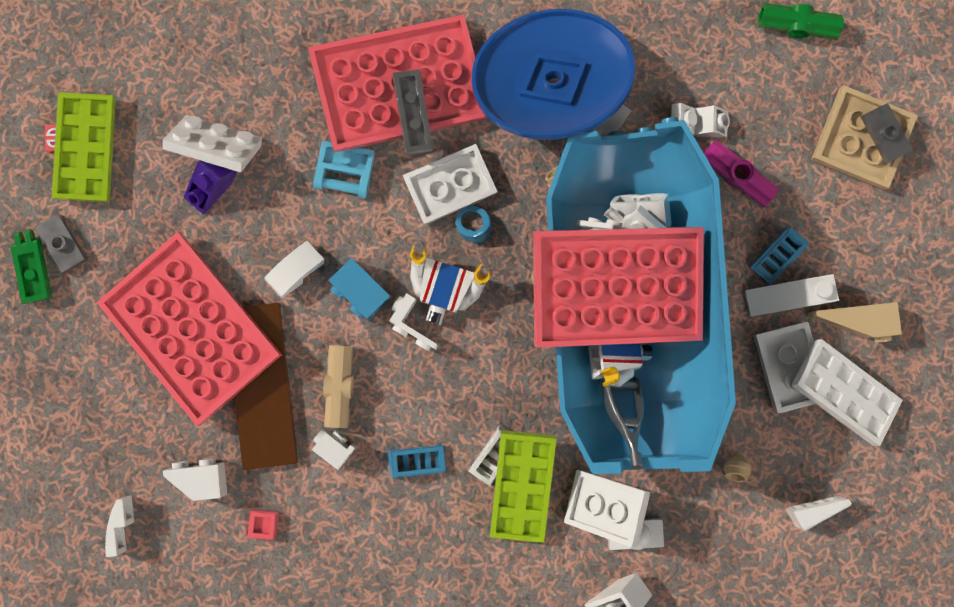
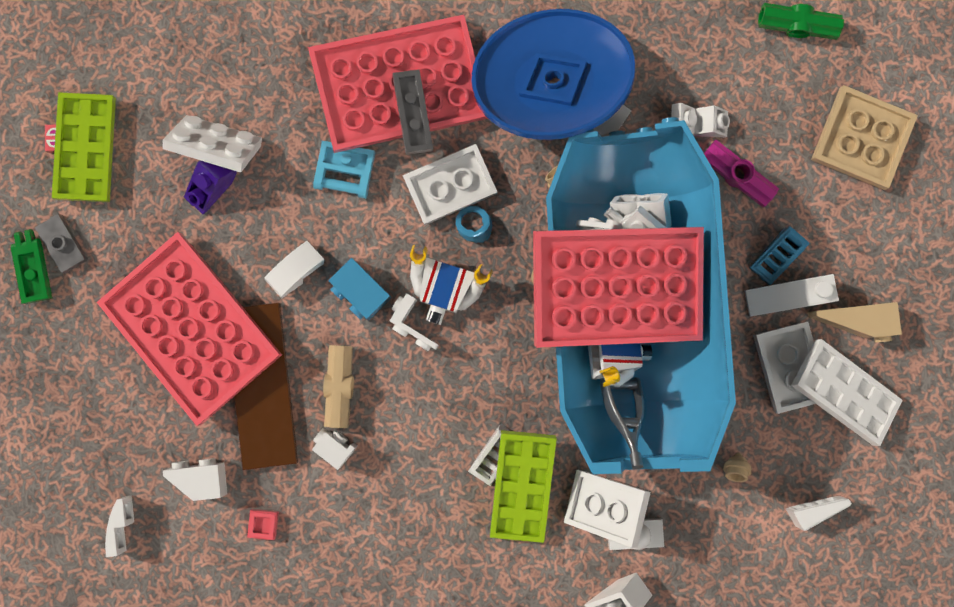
dark azure slope [388,445,446,478] -> none
flat silver plate [861,103,913,164] -> none

